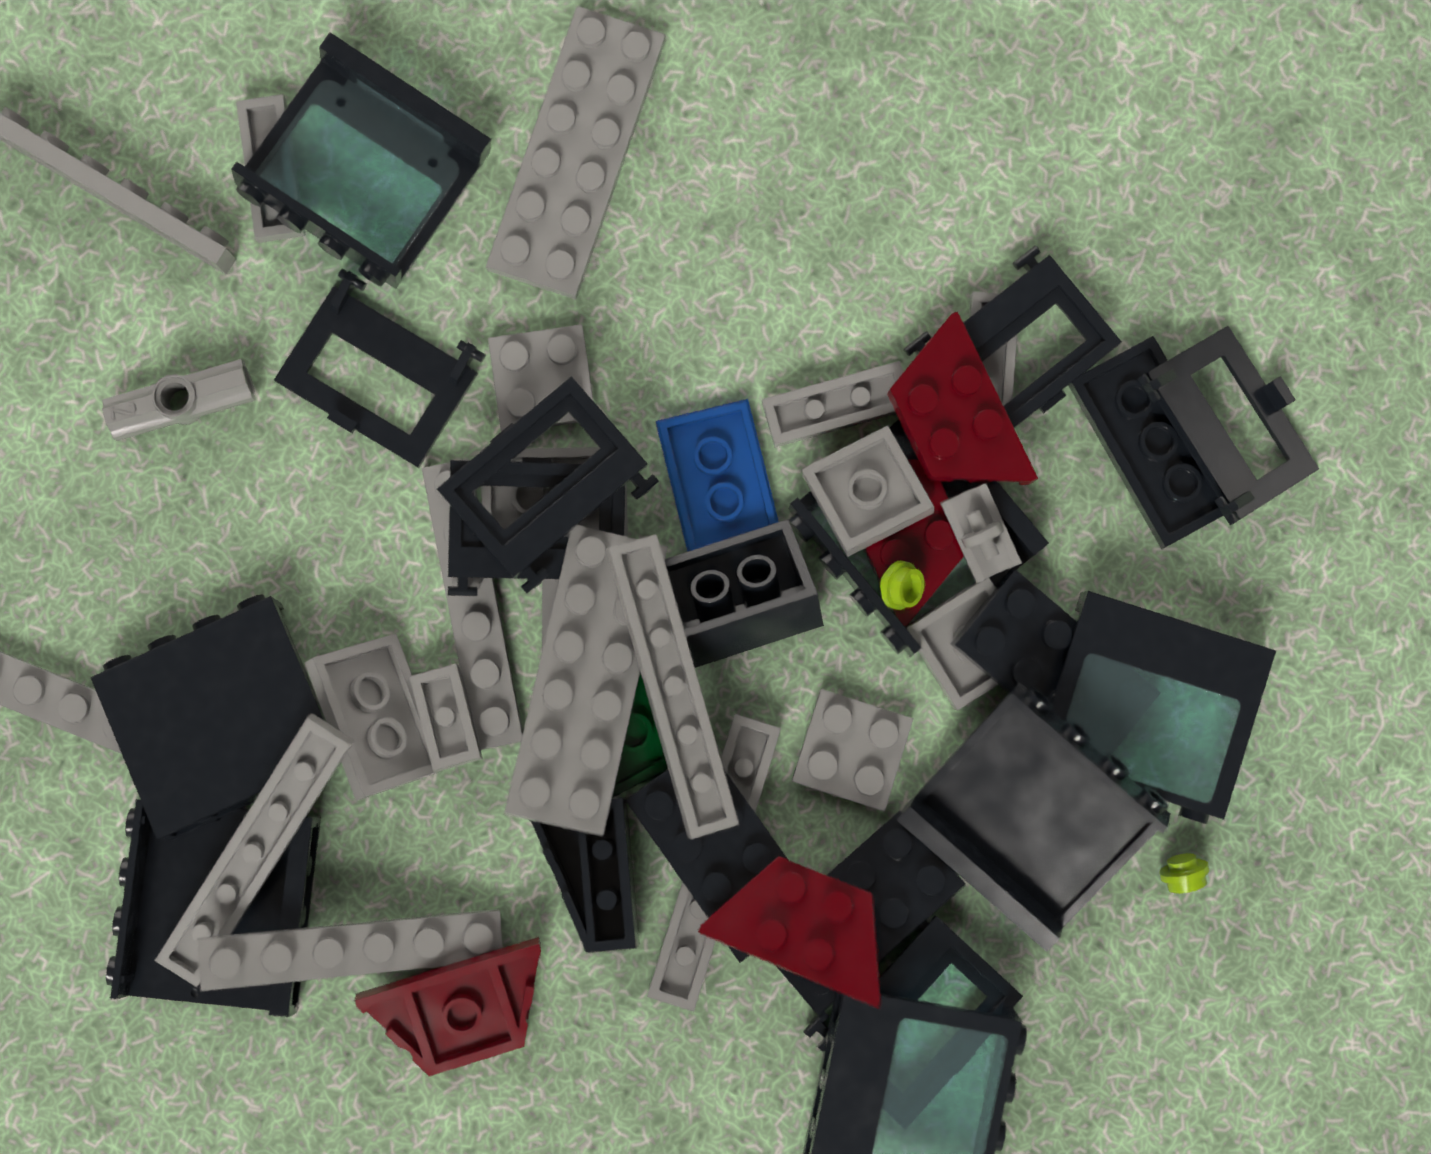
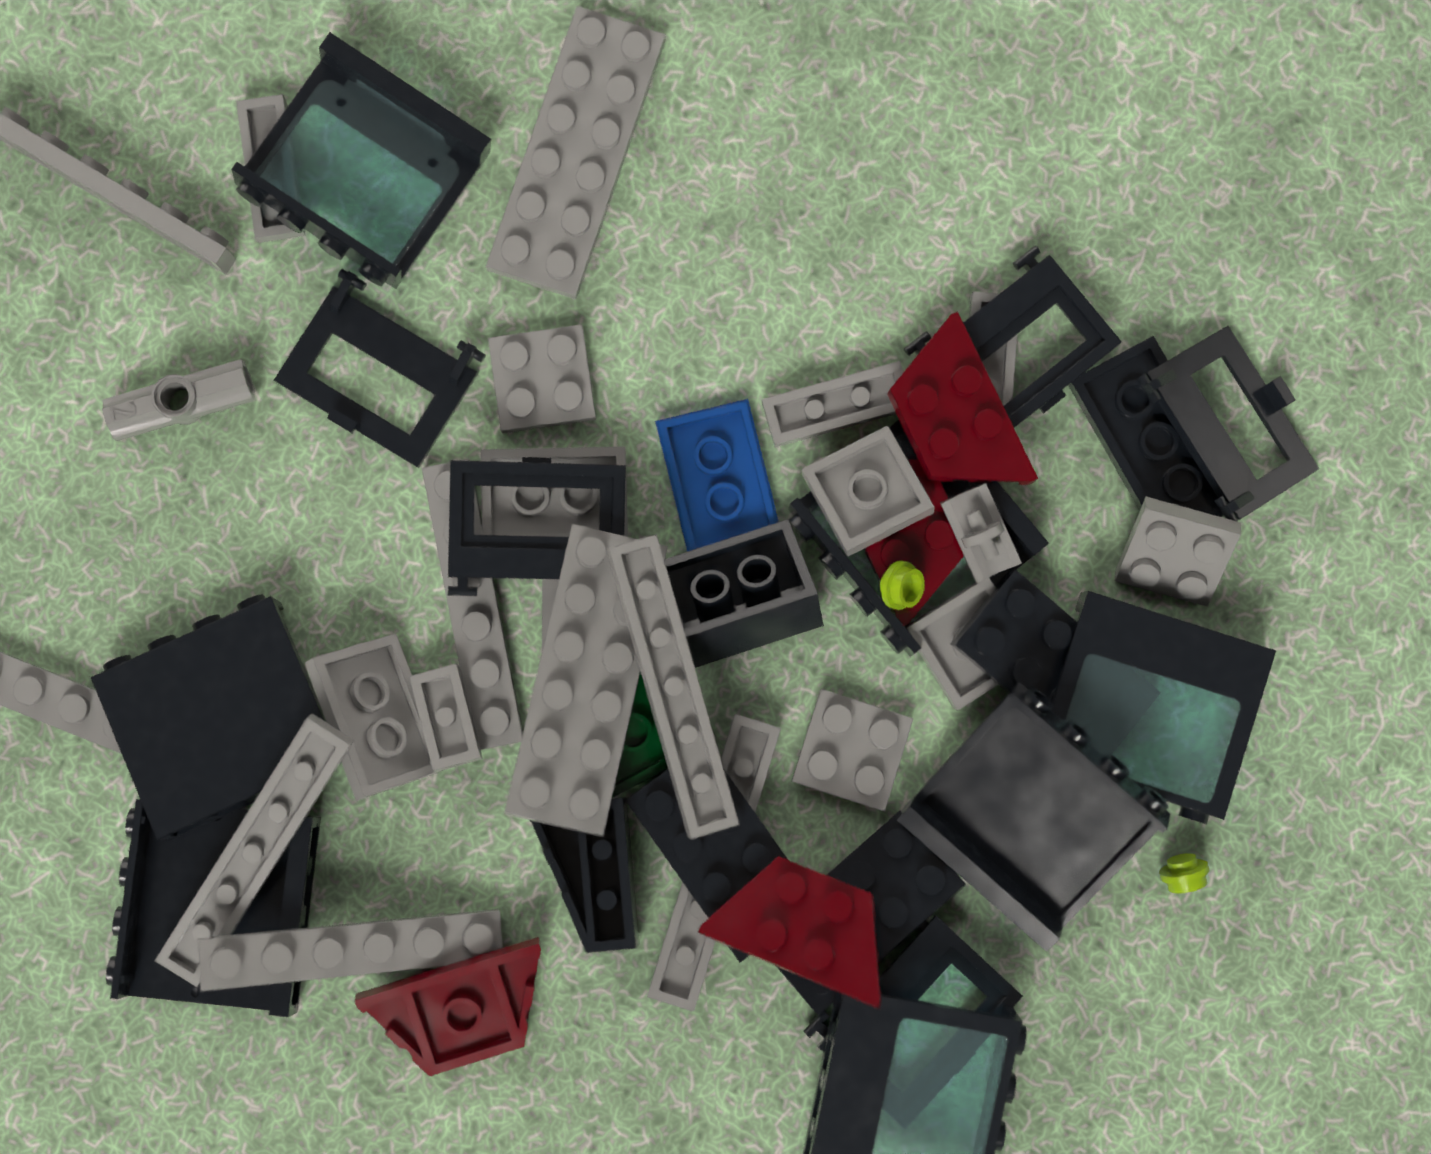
black piece [437,376,659,594] -> none
none -> light grey plate [1115,497,1241,607]

